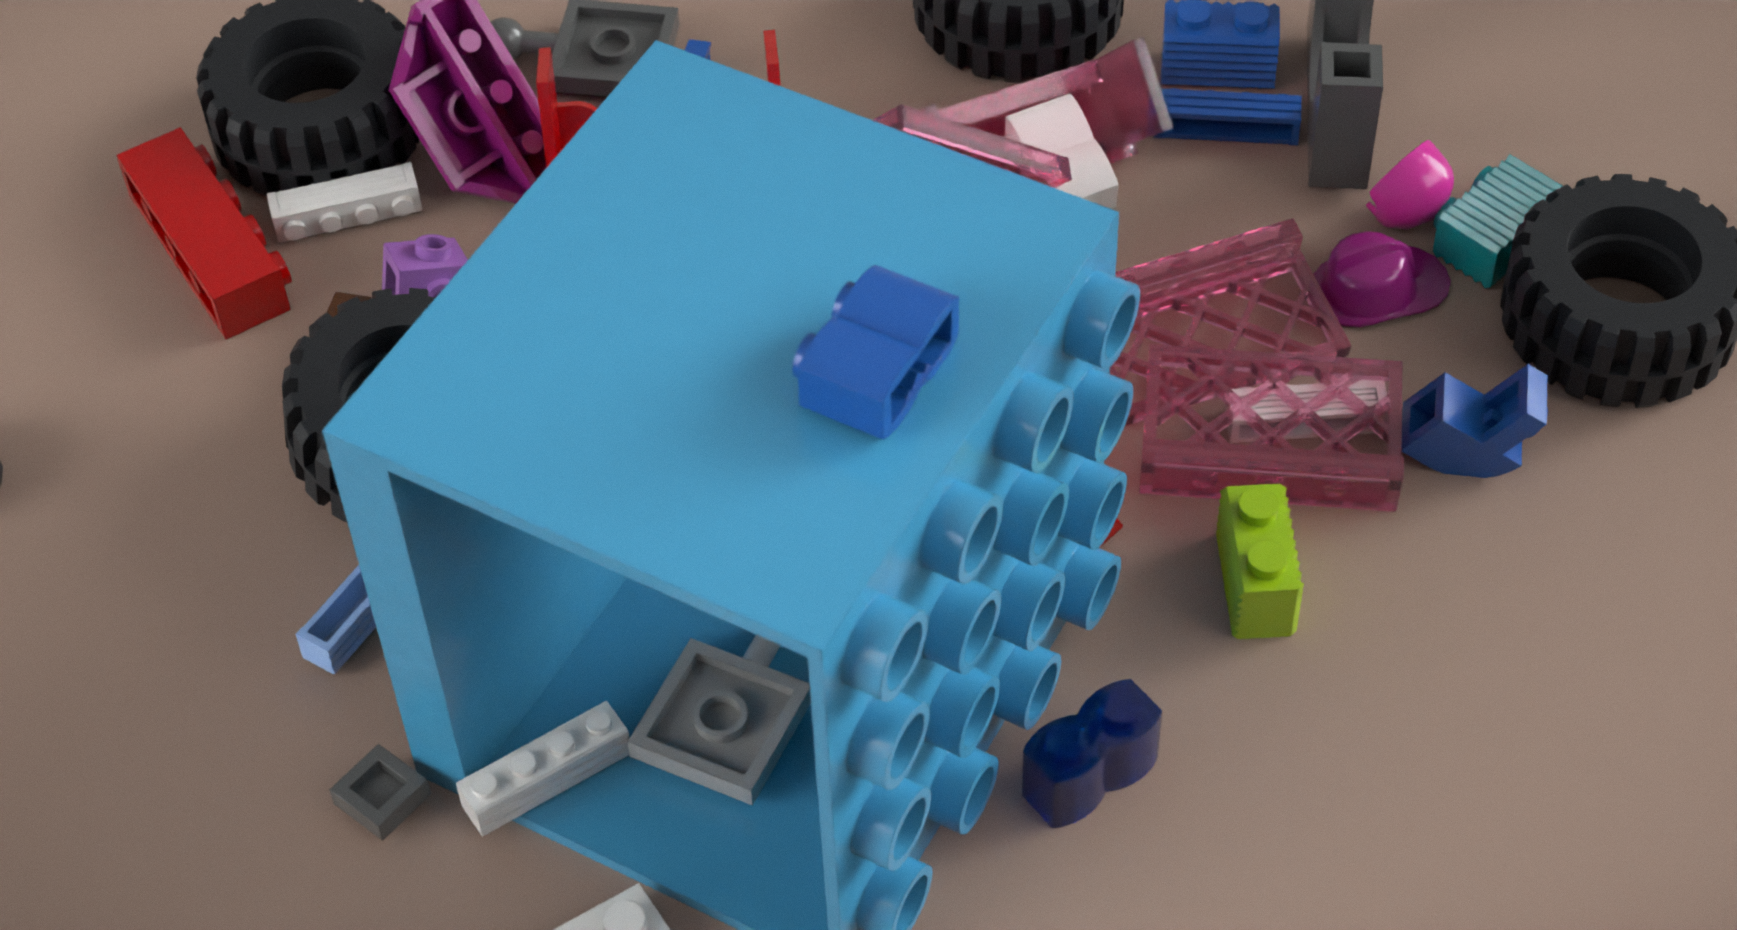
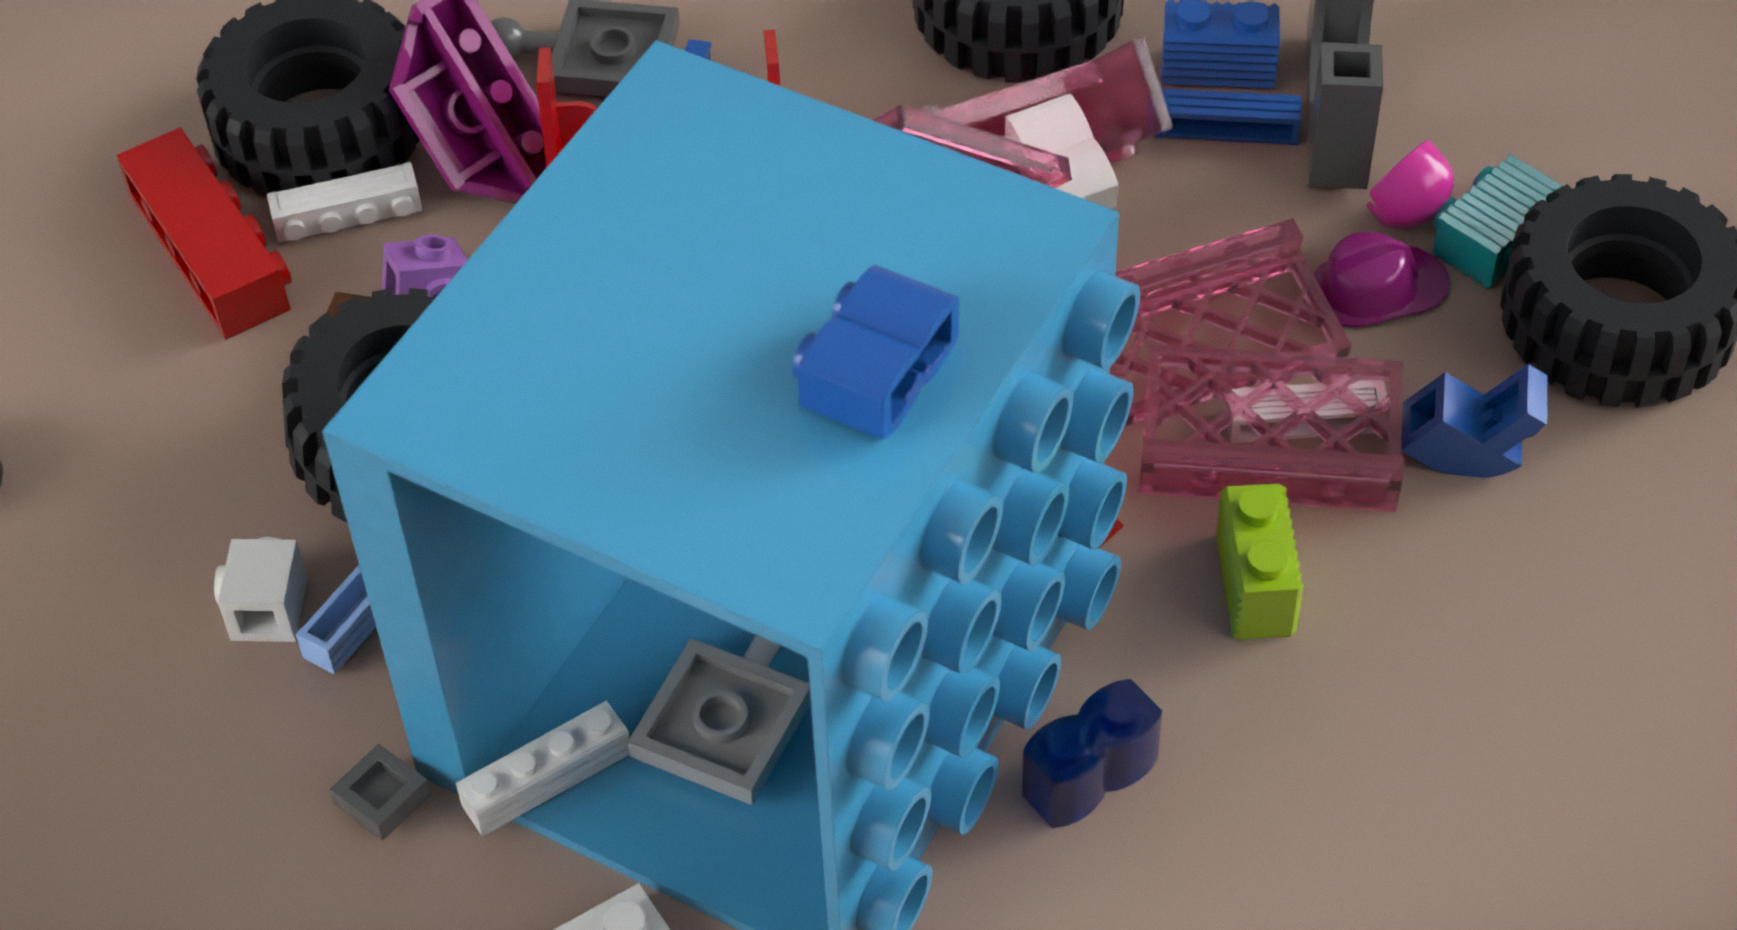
none -> white brick [214,537,308,642]

